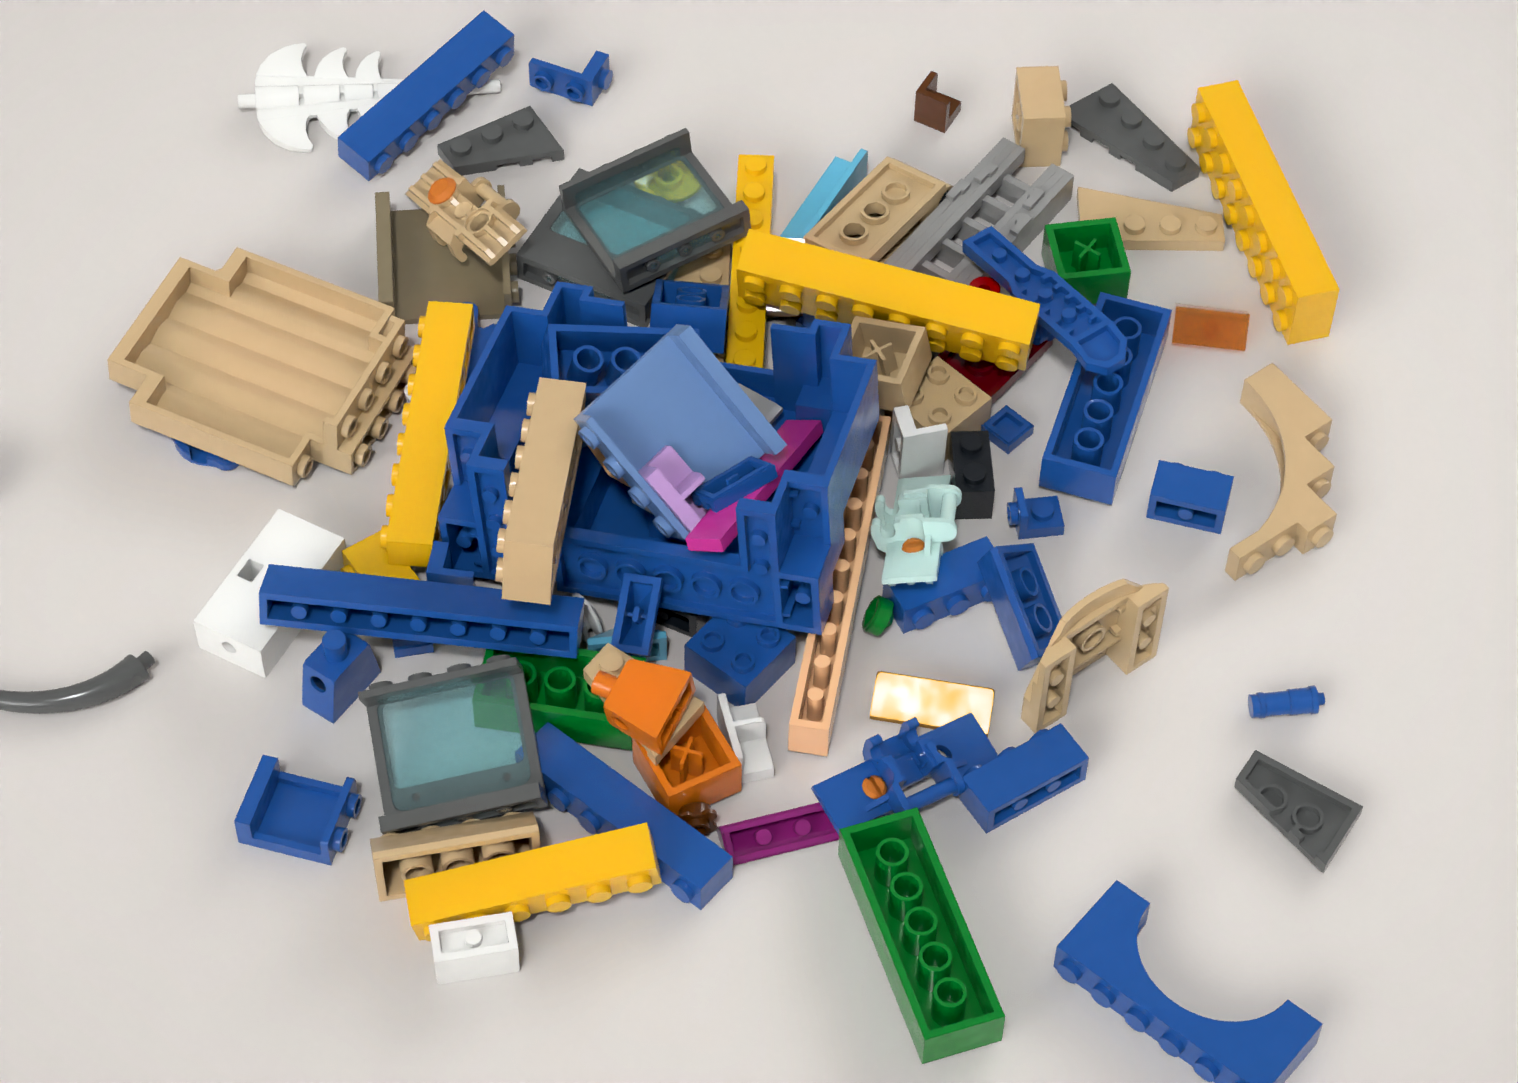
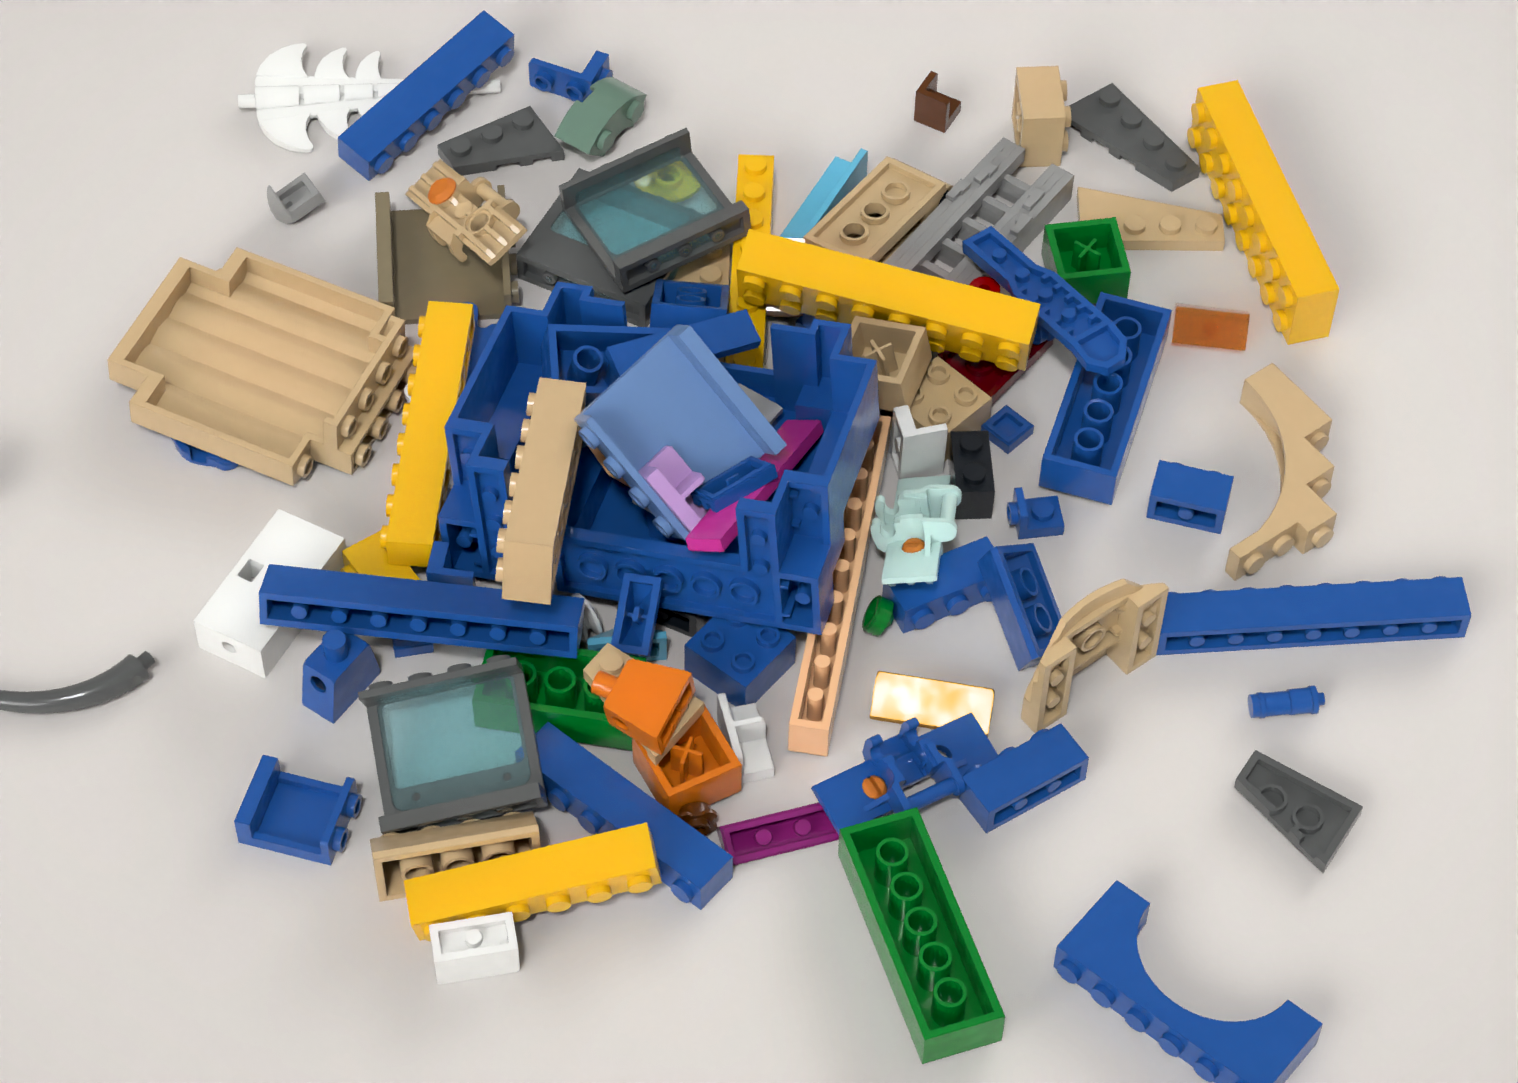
none -> light grey plate [267,172,325,224]
none -> sand green brick [554,77,647,156]
none -> blue tile [605,309,761,380]
none -> blue brick [1156,576,1471,655]

